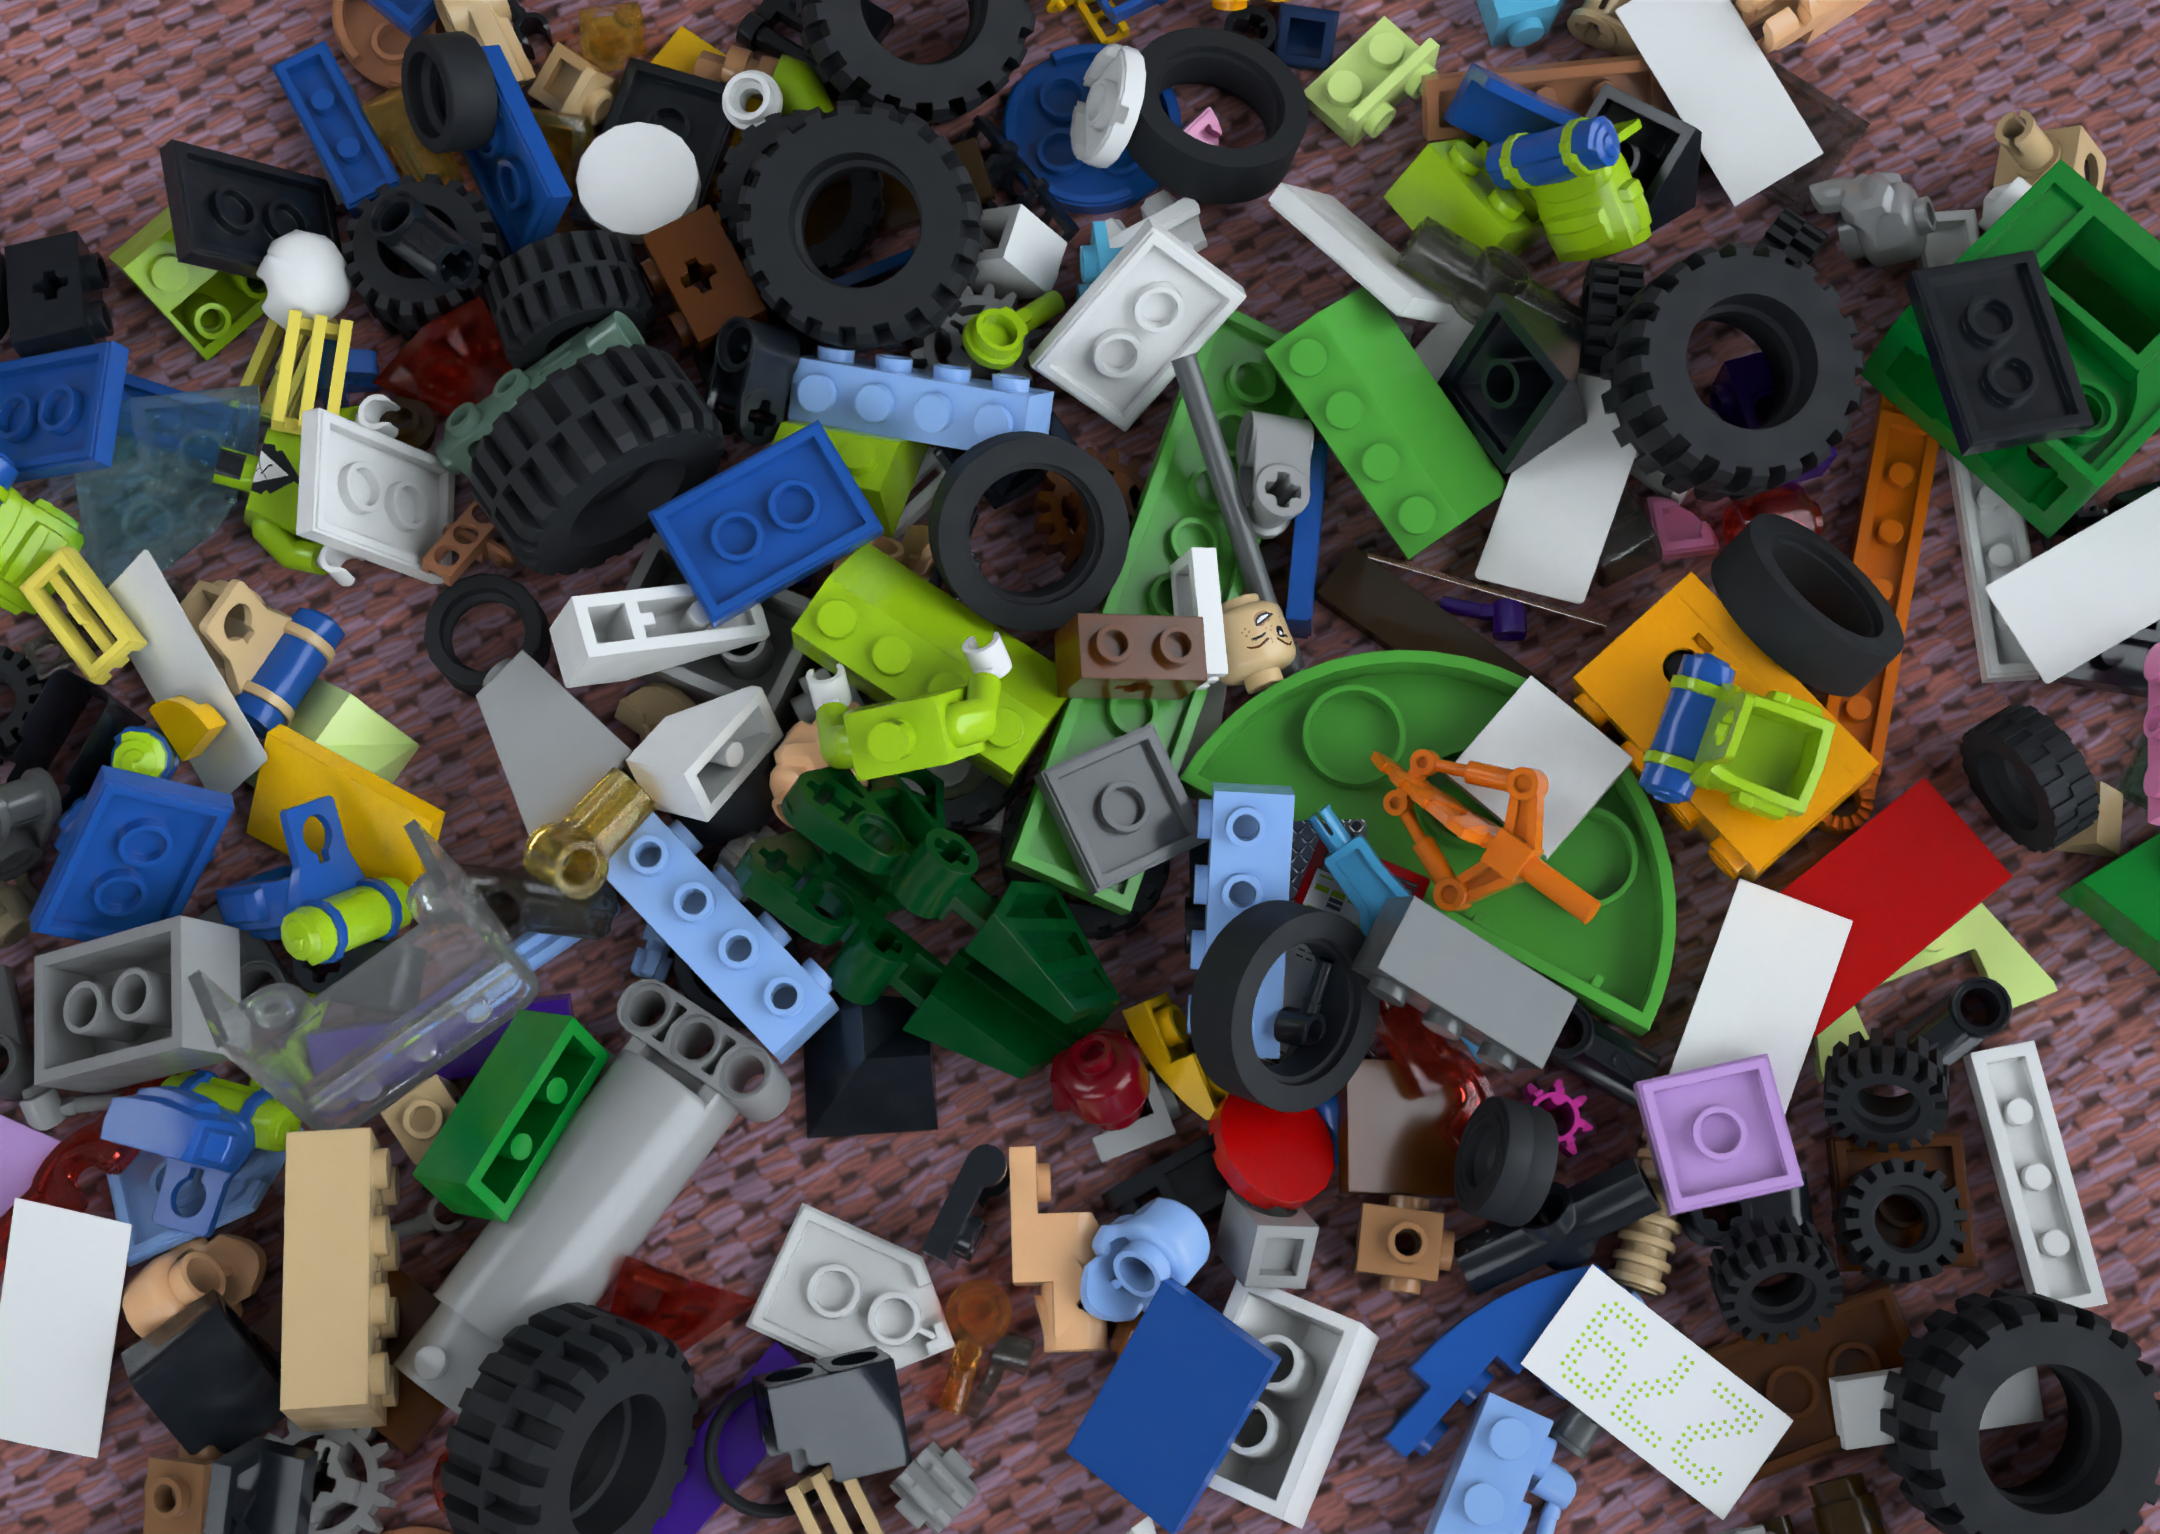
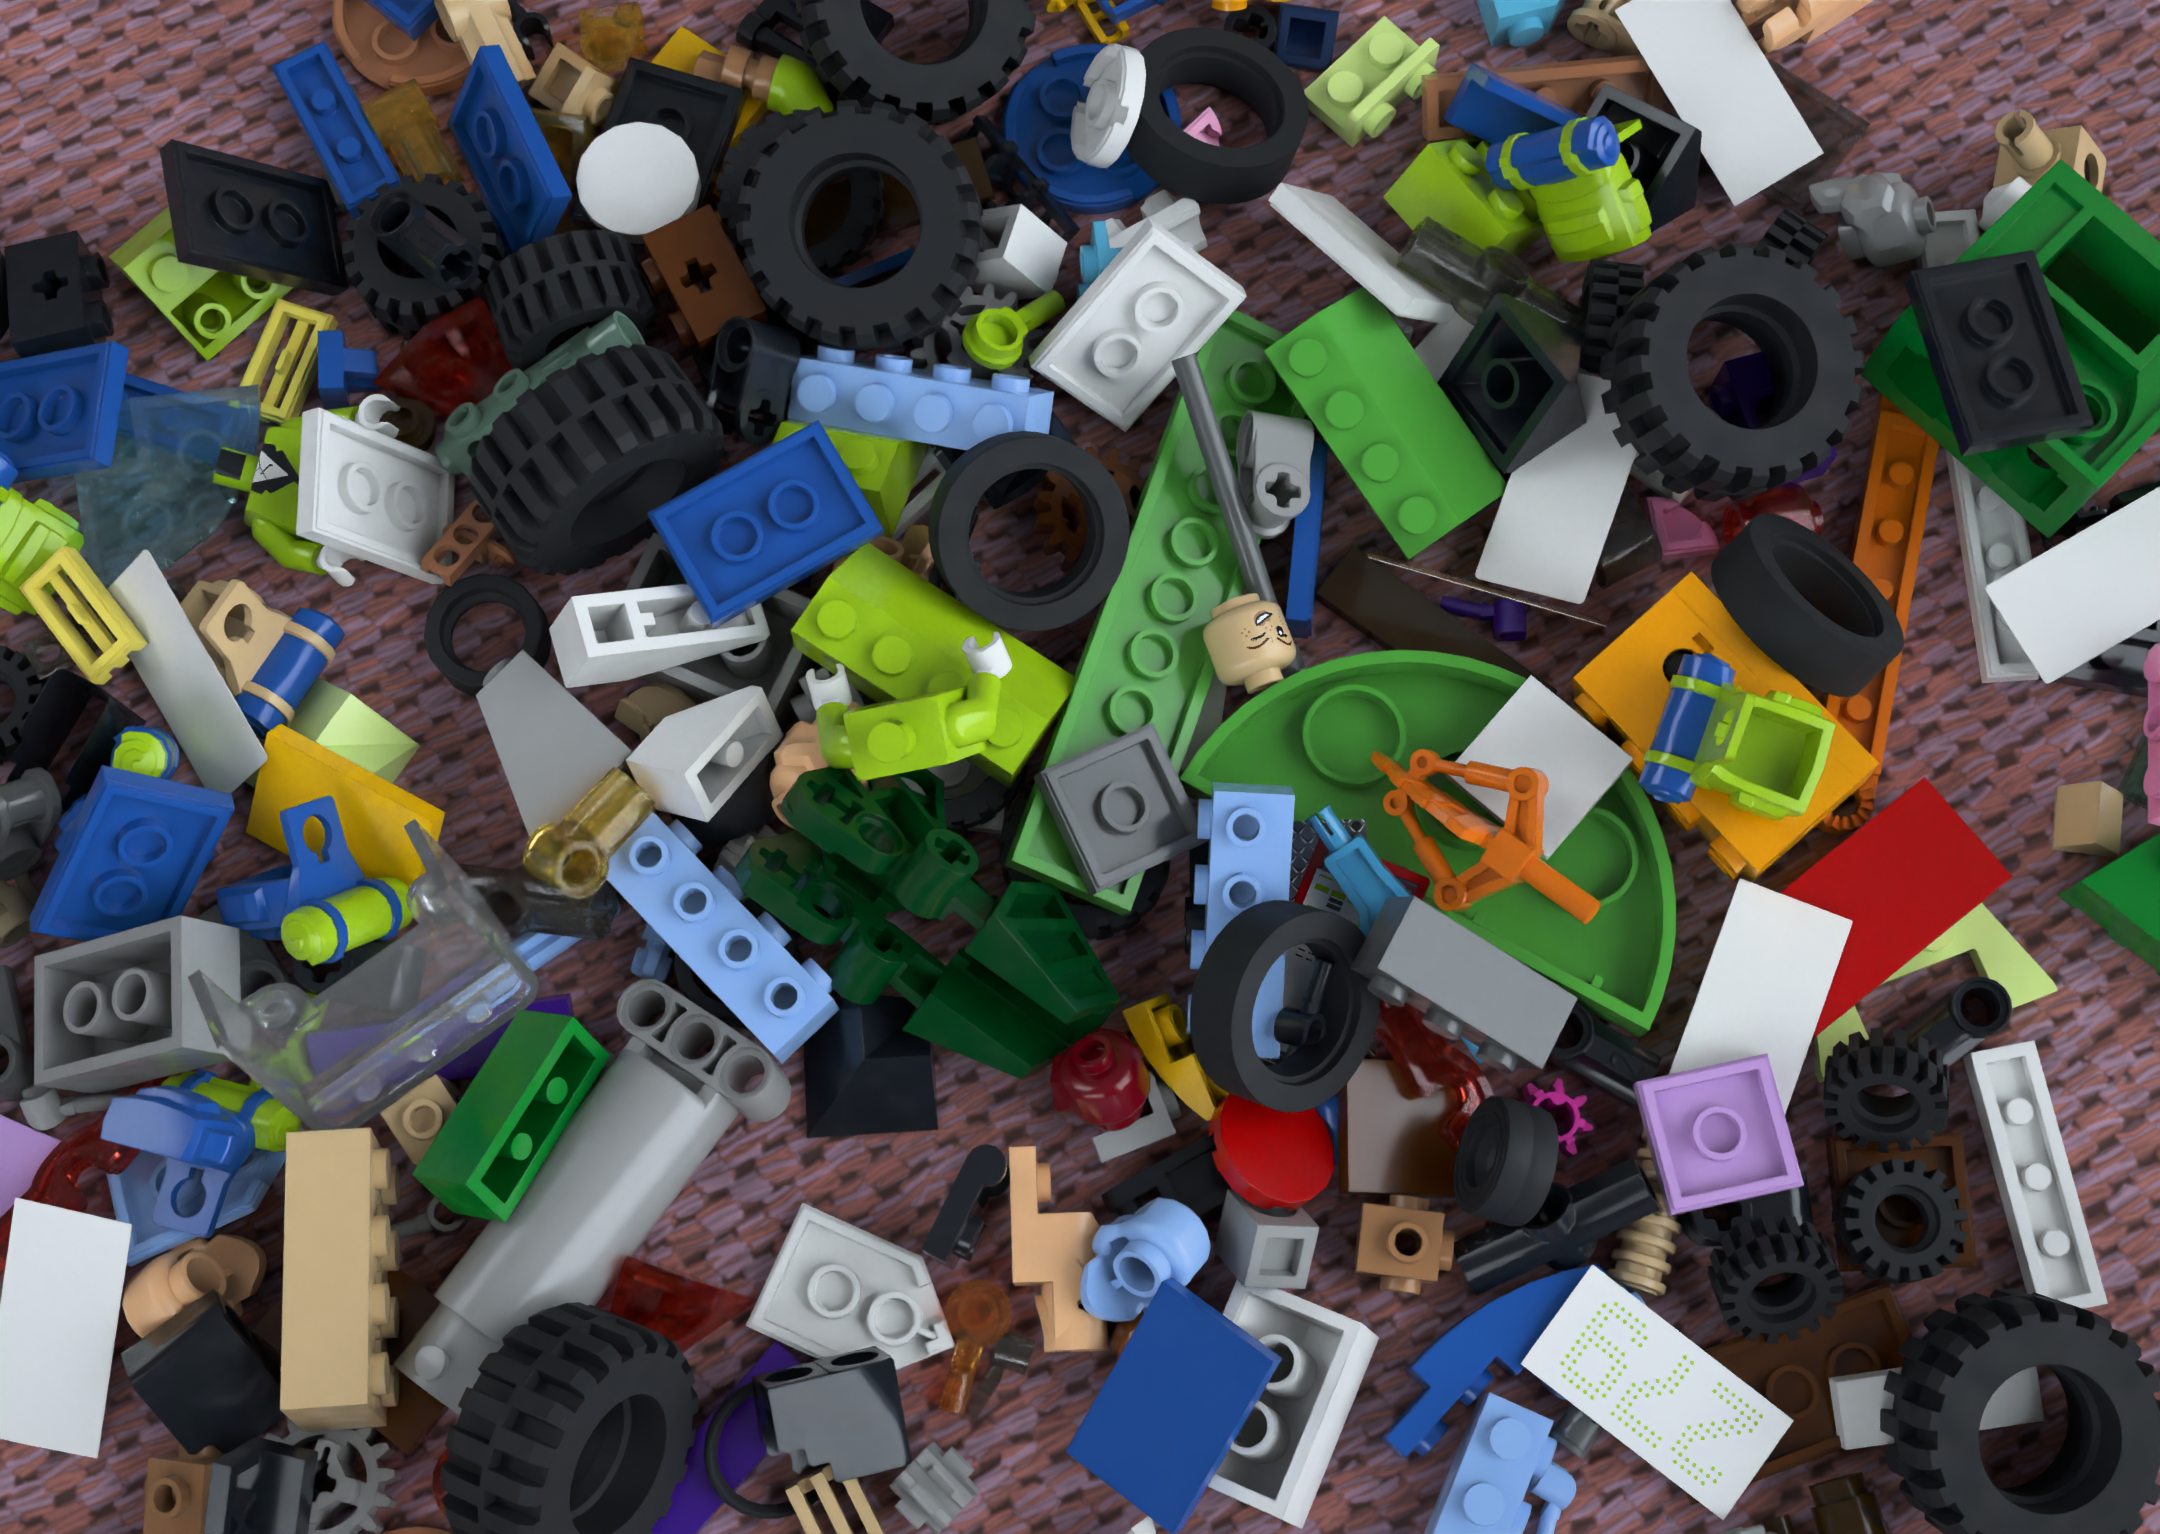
yellow tile [149,695,227,762] -> none
white hair [256,230,352,330] -> none
light yellow tile [270,309,354,435] -> none
black tyre [401,31,498,154] -> none
white plate [722,70,783,131] -> none
reddish brown brick [1054,613,1208,700] -> none
white tile [1169,547,1228,690] -> none
black tyre [1960,703,2100,853] -> none

